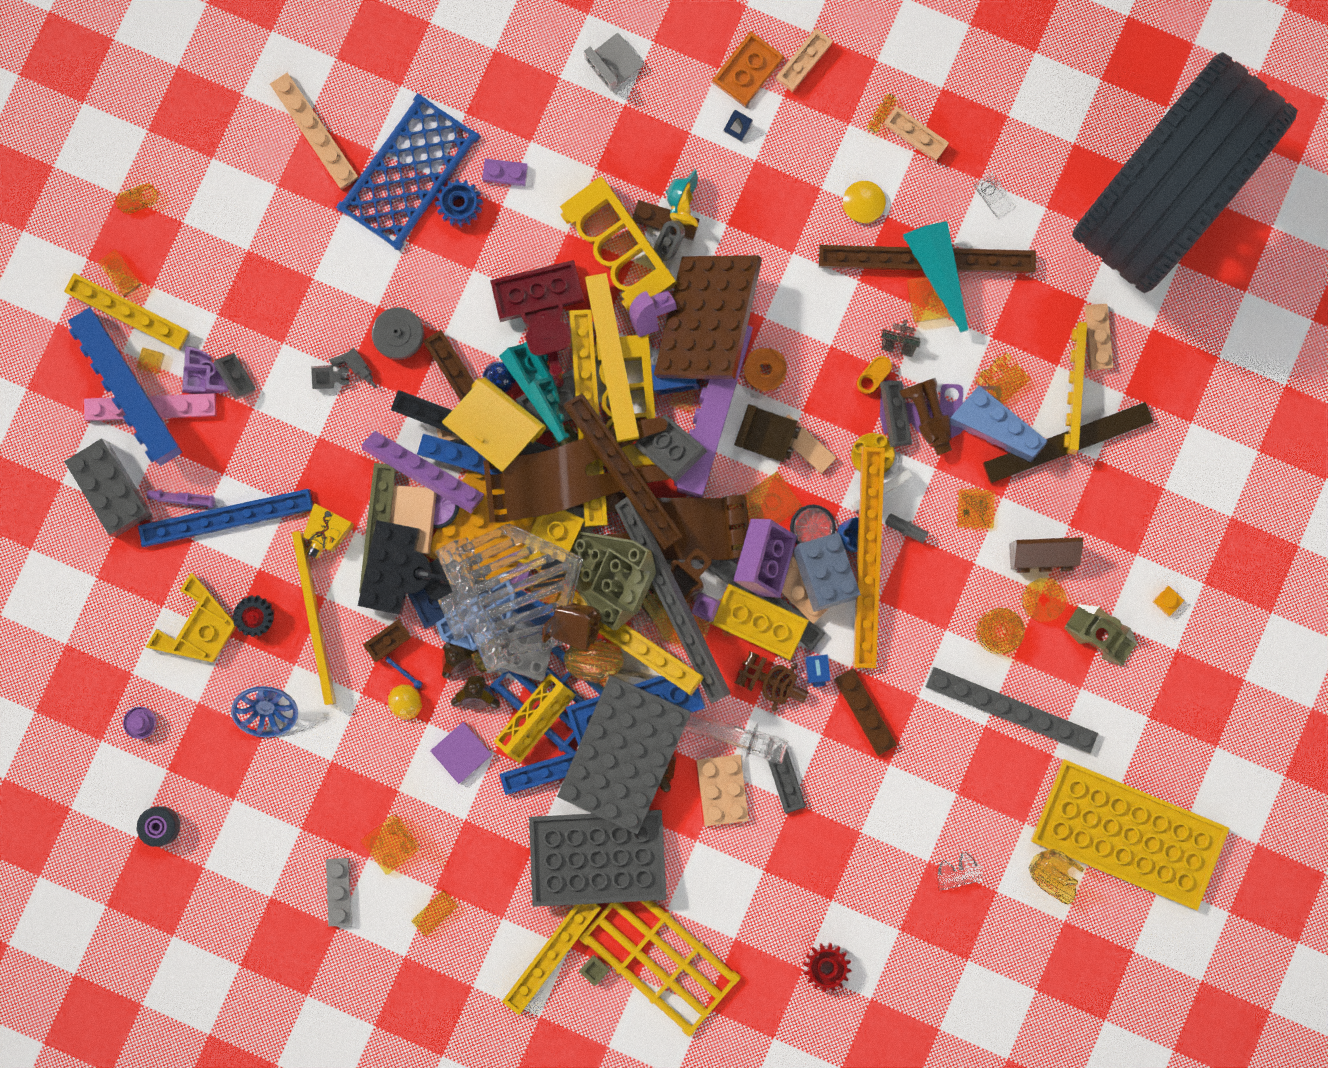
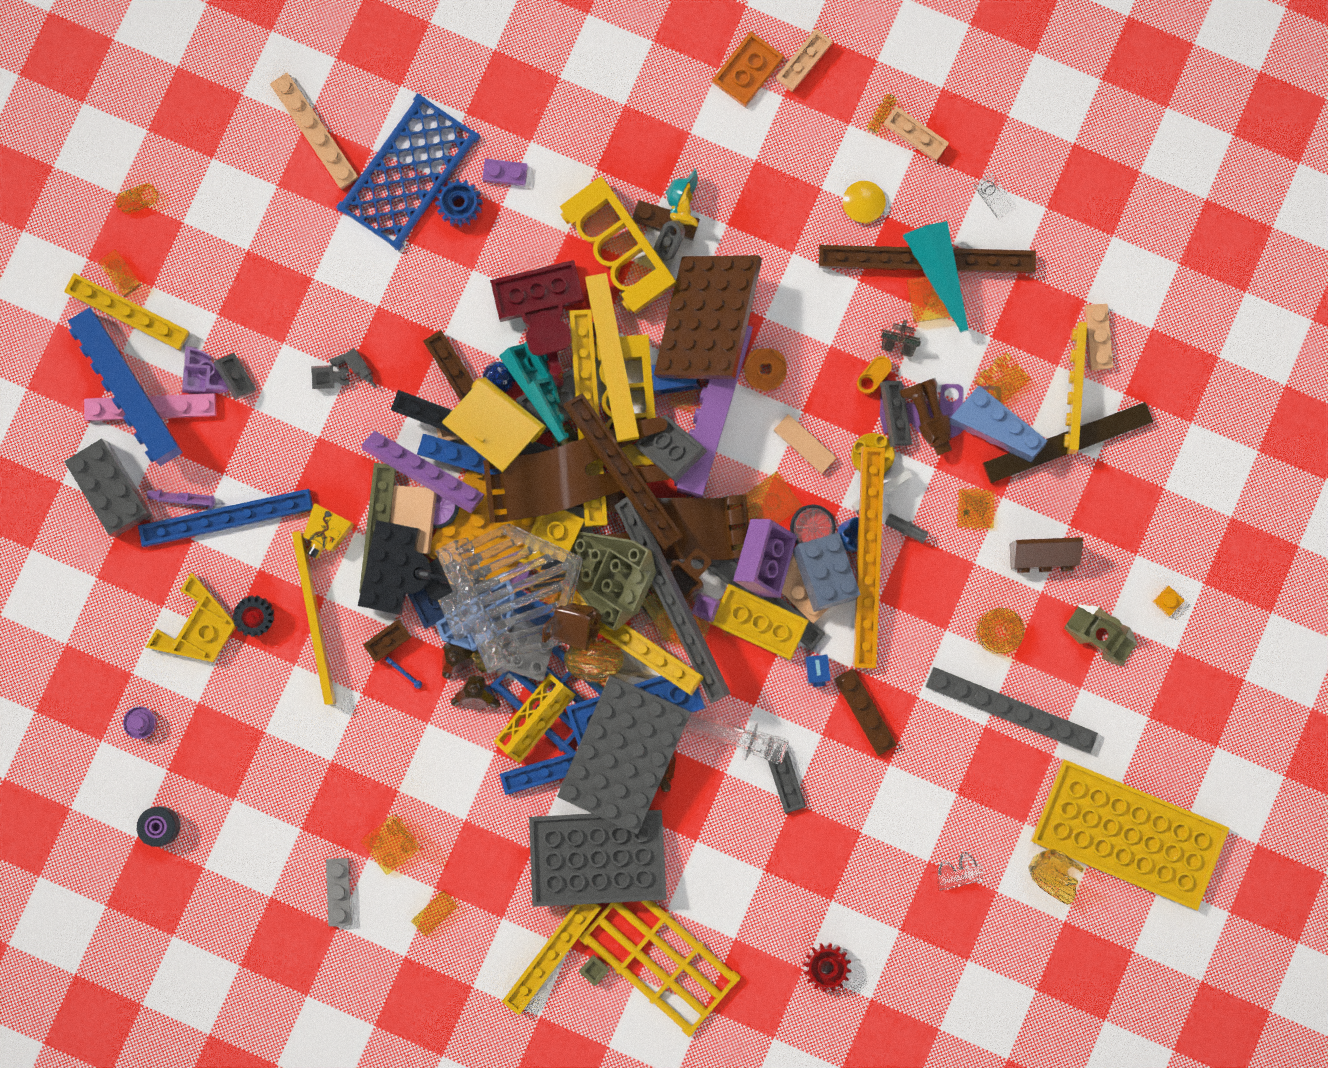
clear yellow plate [136,347,165,375] -> none
blue wheel [231,686,299,738] -> none
dark grey wheel [372,307,425,360] -> none
yellow hair [388,684,422,720] -> none
medium lavender tile [430,722,492,784] -> none
light grey bracket [584,33,644,92] -> none
medium lavender brick [629,291,677,337] -> none
light nougat plate [697,754,749,826] -> none
dark blue slope [723,110,753,142] -> none
dark brown panel [734,404,802,463] -> none
reddish brown torso [734,651,809,712] -> none
plate [1021,578,1067,622] -> none
black wheel [1072,52,1298,294] -> none

